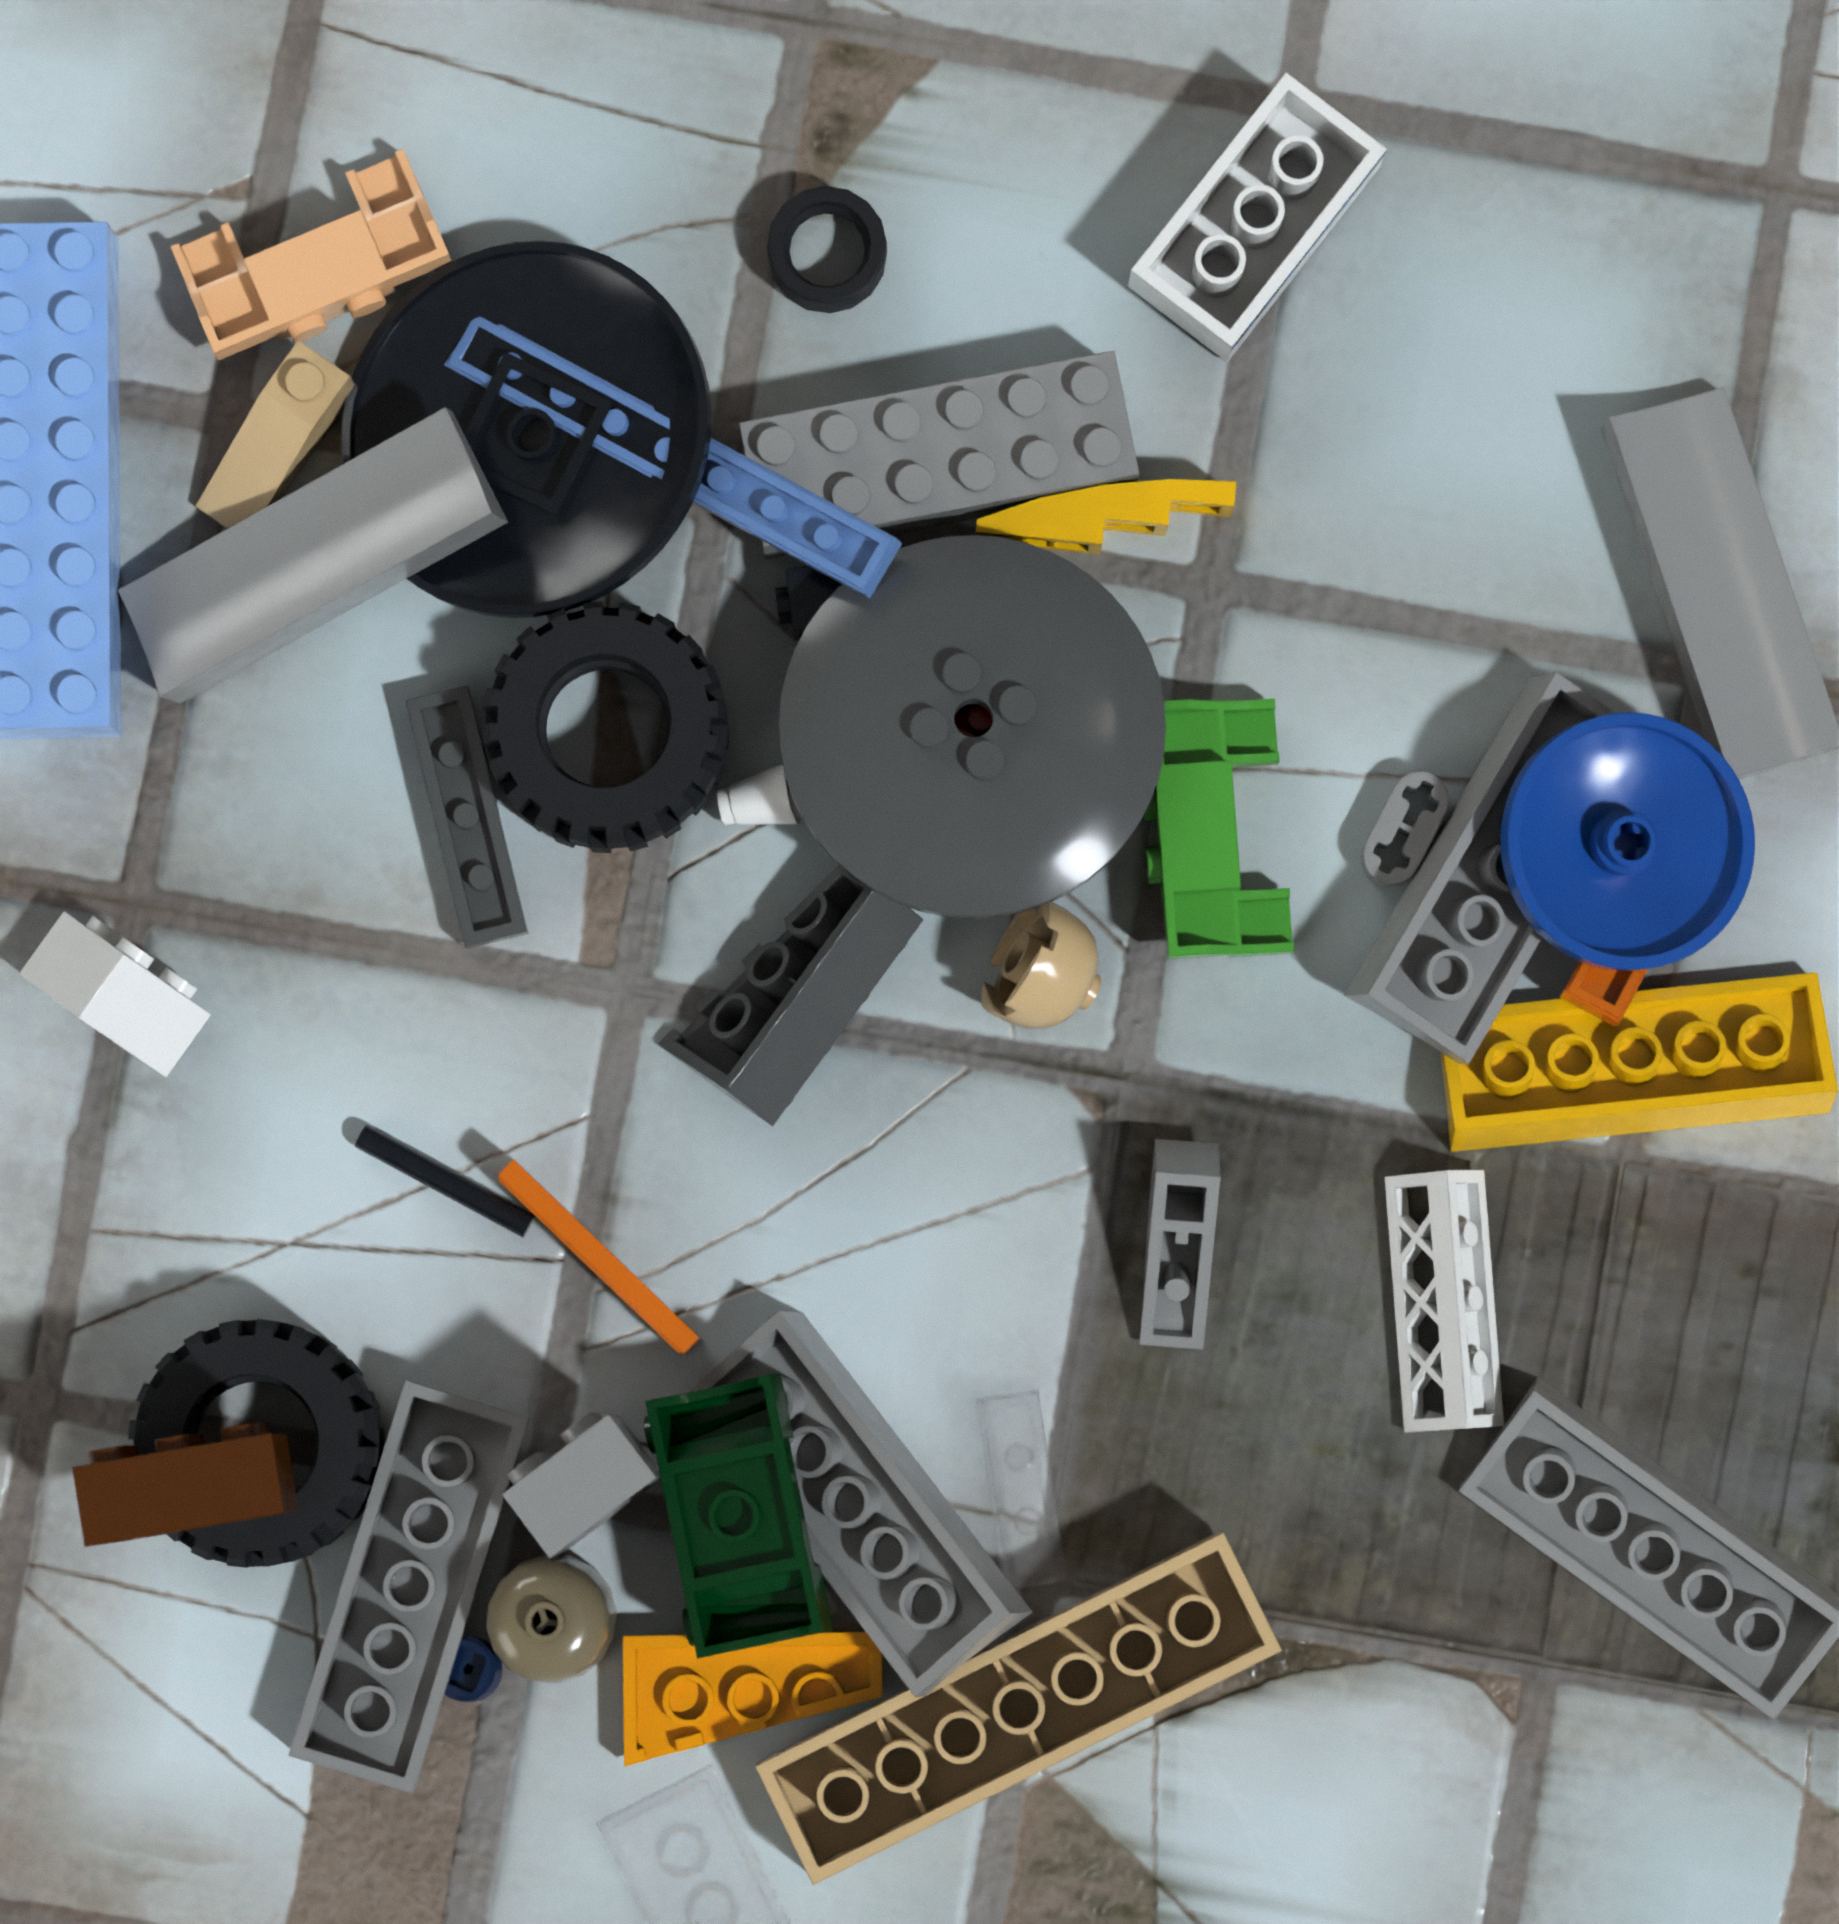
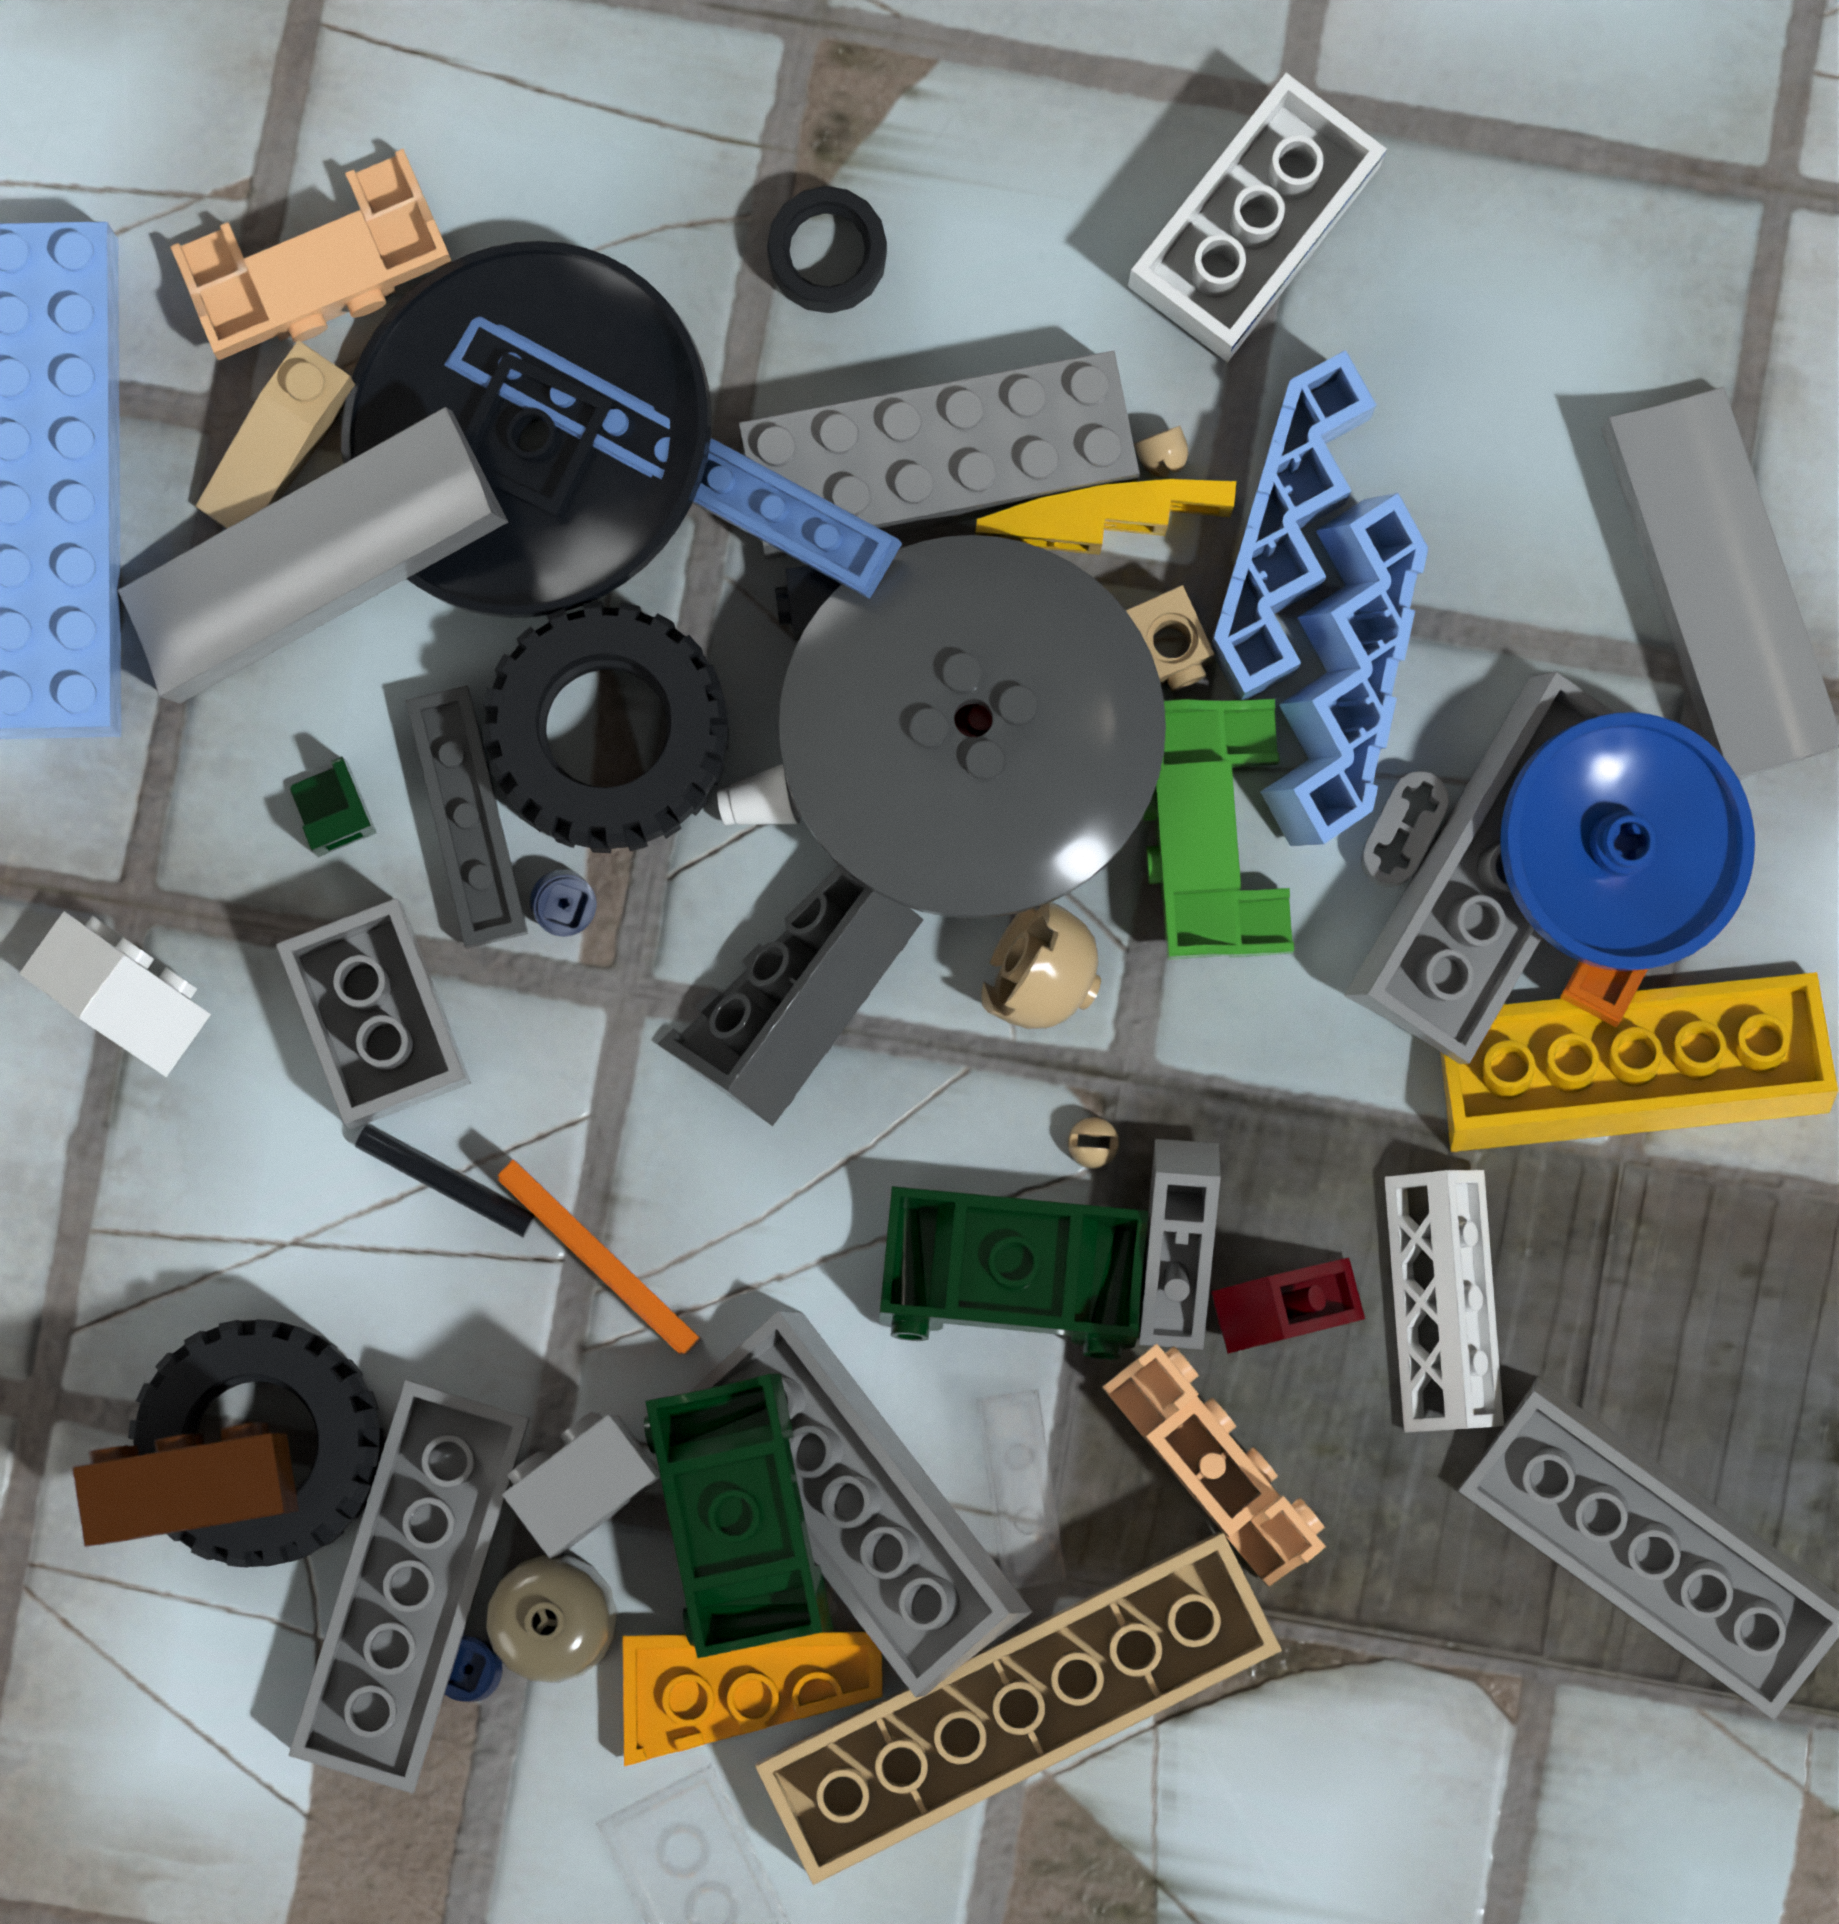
none -> light grey brick [276,898,471,1129]
none -> dark green panel [290,756,377,857]
none -> dark blue tile [530,869,597,937]
none -> dark green piece [879,1186,1149,1360]
none -> tan hinge [1067,1117,1119,1169]
none -> light nougat bracket [1102,1344,1326,1587]
none -> tan brick [1126,585,1215,692]
none -> tan hinge [1134,426,1189,477]
none -> light blue brick [1211,350,1377,700]
none -> dark red slope [1211,1257,1365,1354]
none -> light blue brick [1260,493,1428,846]

